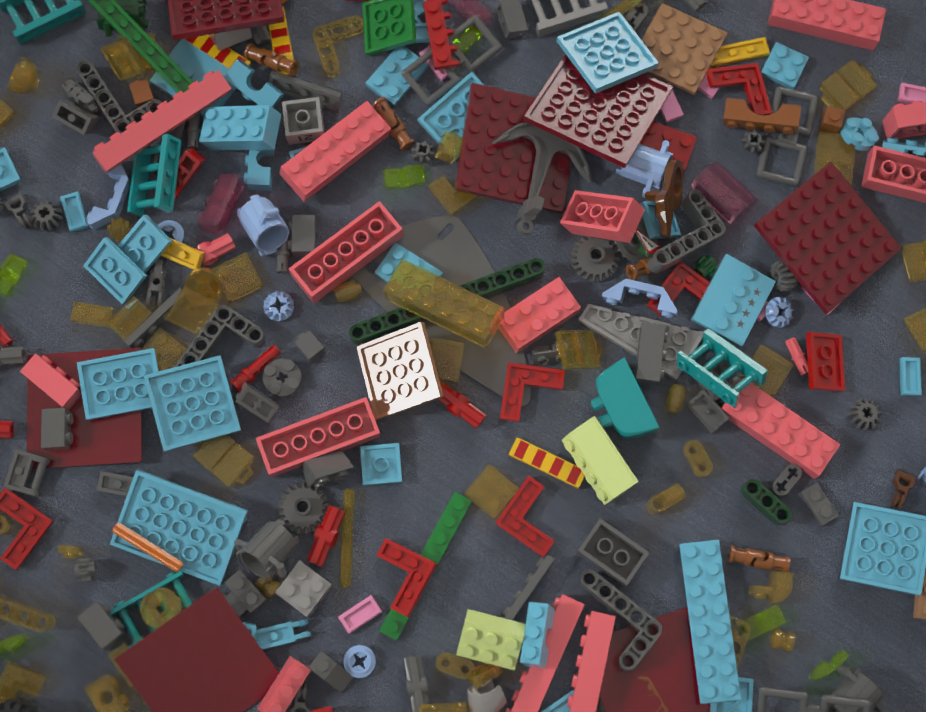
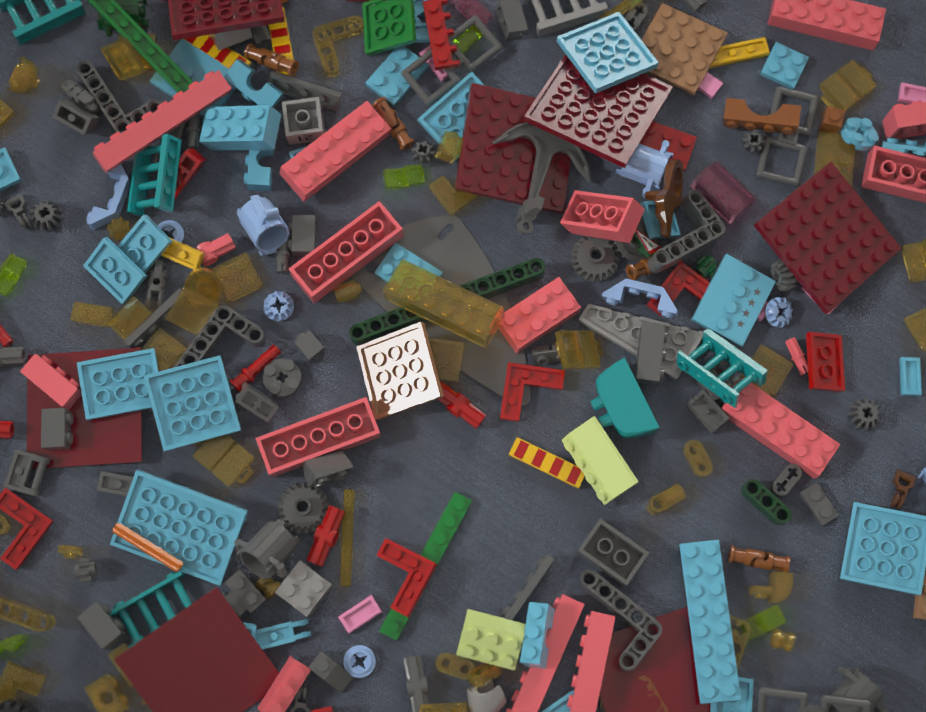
medium azure tile [60,191,89,233] -> none
dark orange brick [129,79,154,108] -> none
clear yellow plate [140,588,182,629] -> none
clear pink slope [197,174,244,237] -> none
medium azure plate [360,443,402,486] -> none
clear yellow plate [464,464,519,519] -> none
red plate [495,475,554,557] -> none
bright pink tile [660,83,684,123] -> none
clear yellow brick [664,384,687,414] -> none
red plate [706,63,772,116] -> none
clear neon green slope [809,650,849,680] -> none

